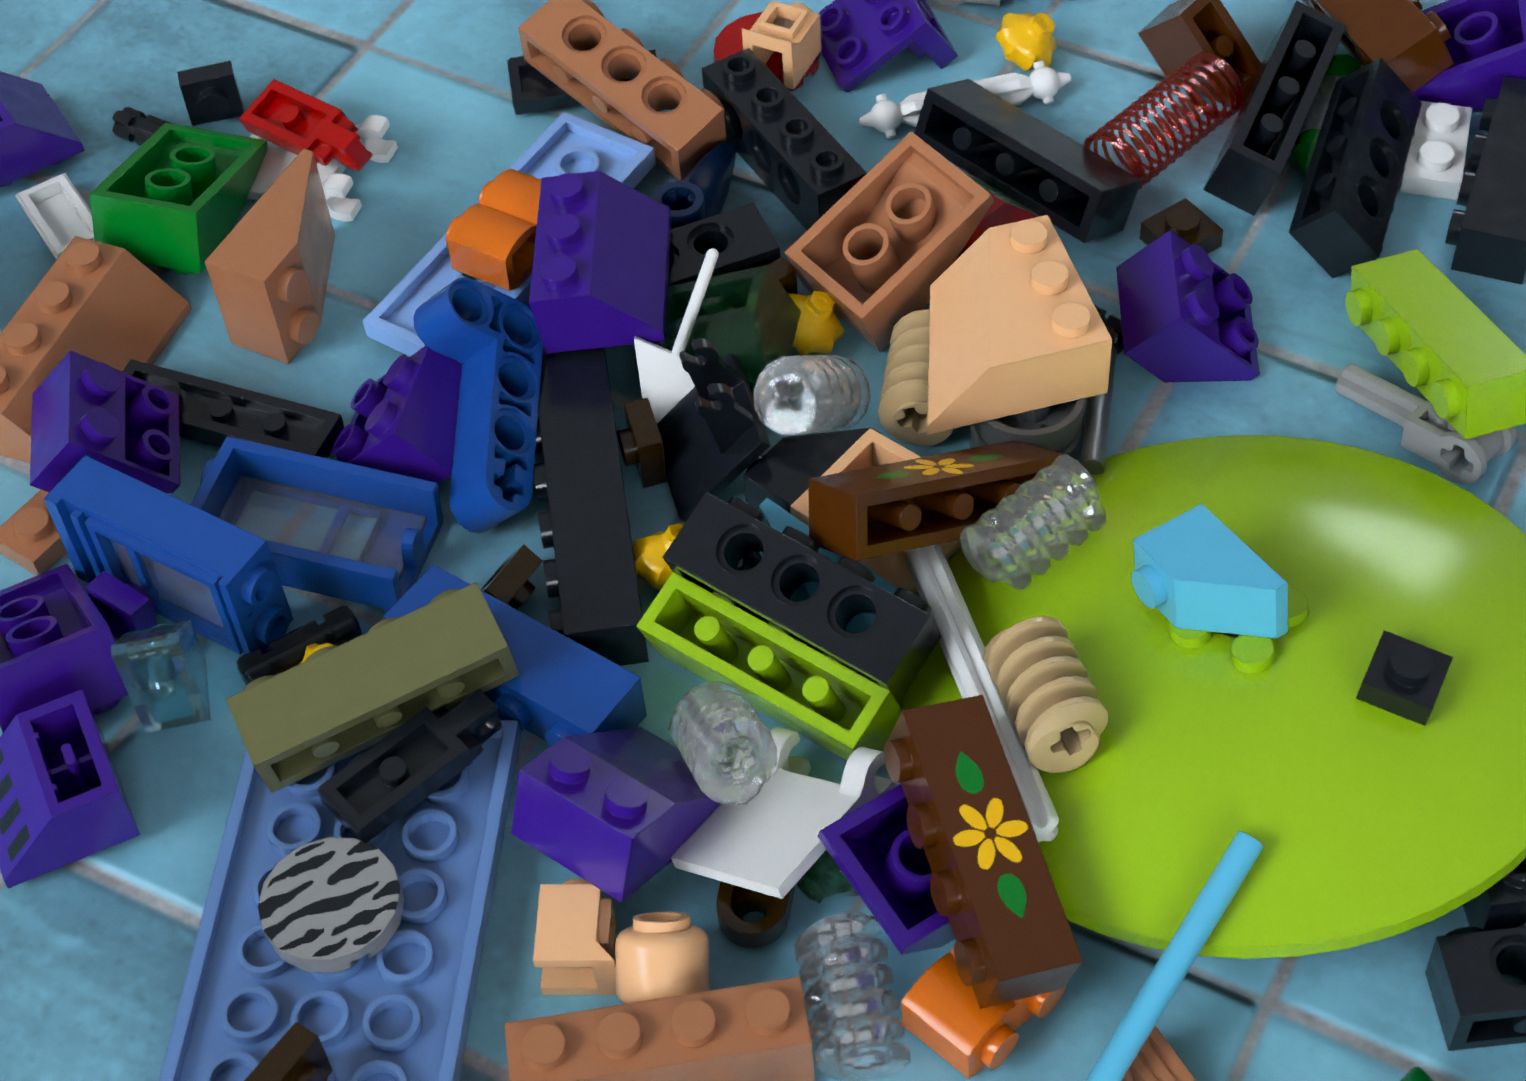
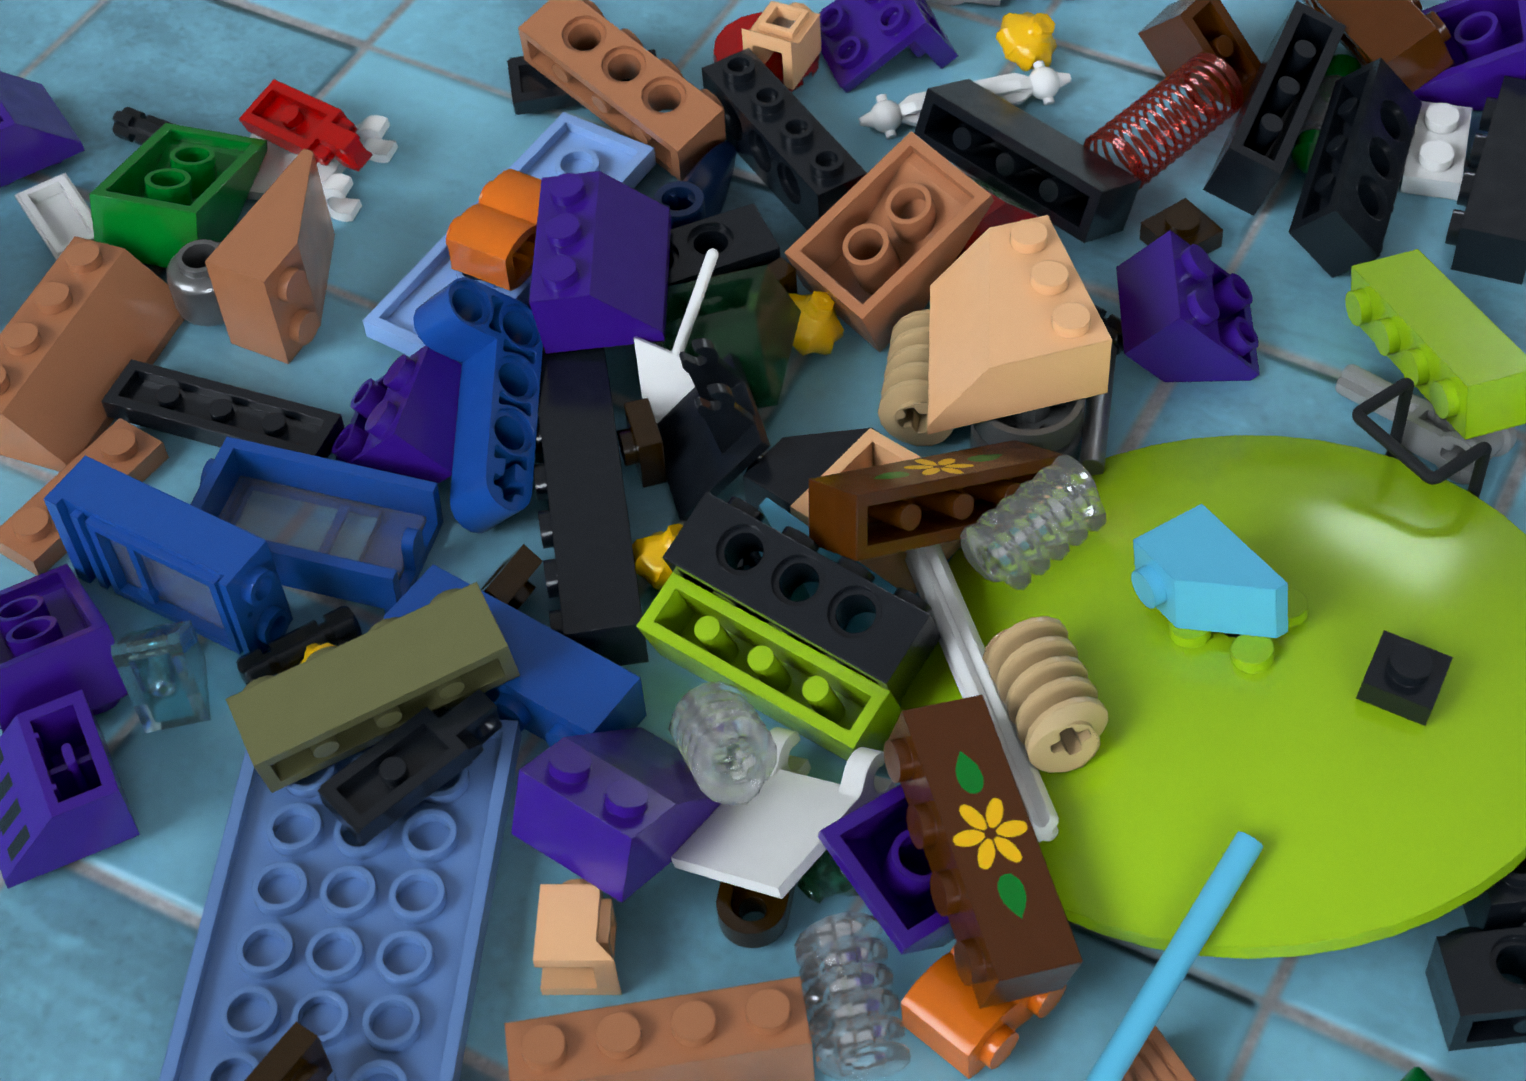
dark purple slope [30,350,180,493] -> none
dark purple plate [86,571,163,656] -> none
black plate [177,61,244,126] -> none
light grey tile [258,837,404,973] -> none
light nougat head [615,911,710,1004] -> none
clear piece [754,355,871,436] -> none
none -> flat silver head [167,239,224,327]
none -> black piece [1352,378,1492,498]

